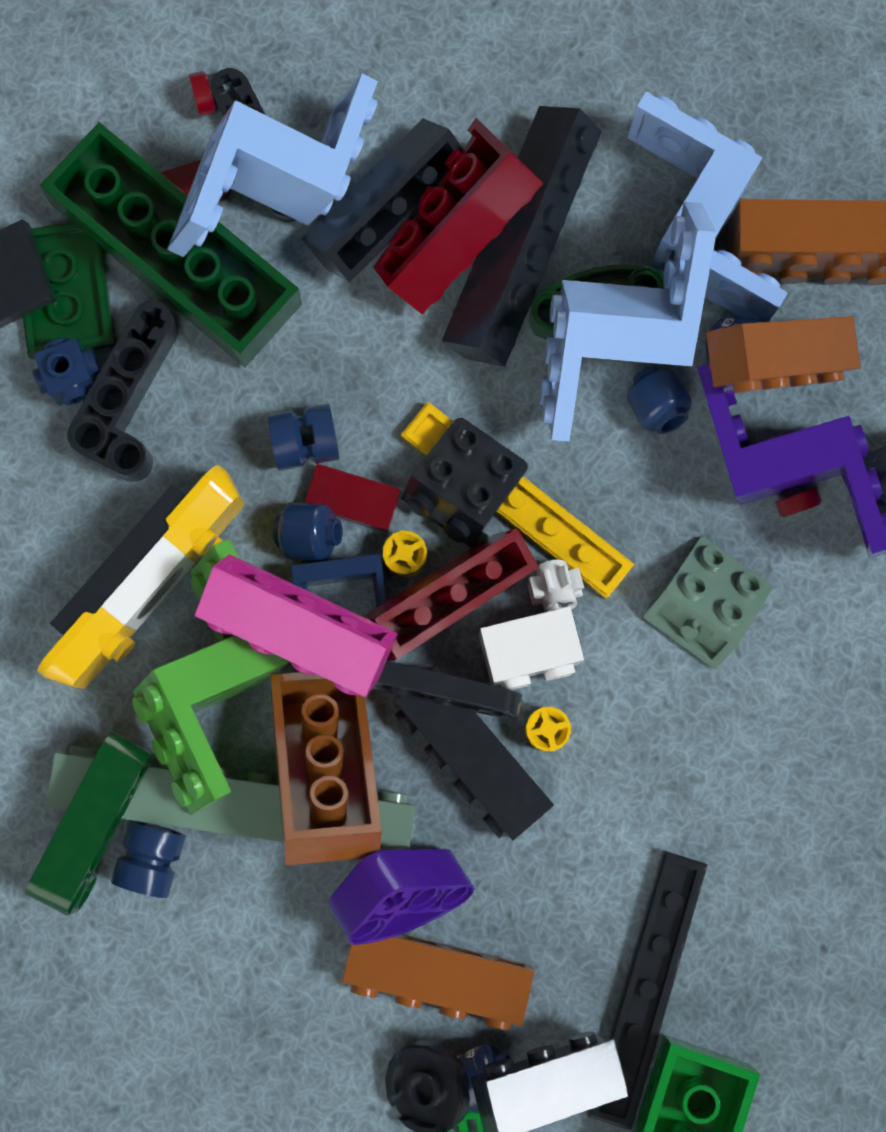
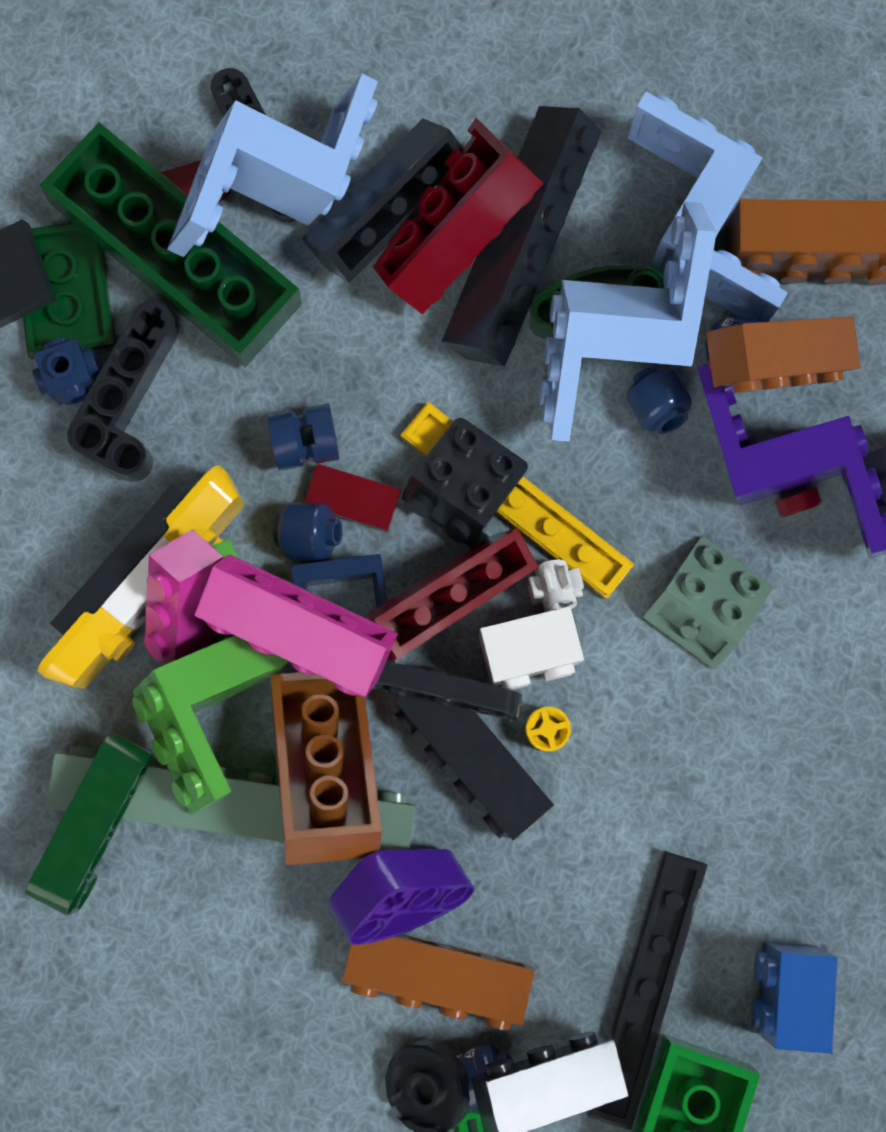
dark blue wheel [111,820,187,898] -> none
dark red tile [188,71,216,117] -> none
yellow wheel [383,530,427,578] -> none
none -> dark pink brick [144,529,223,664]
none -> blue brick [751,942,838,1054]

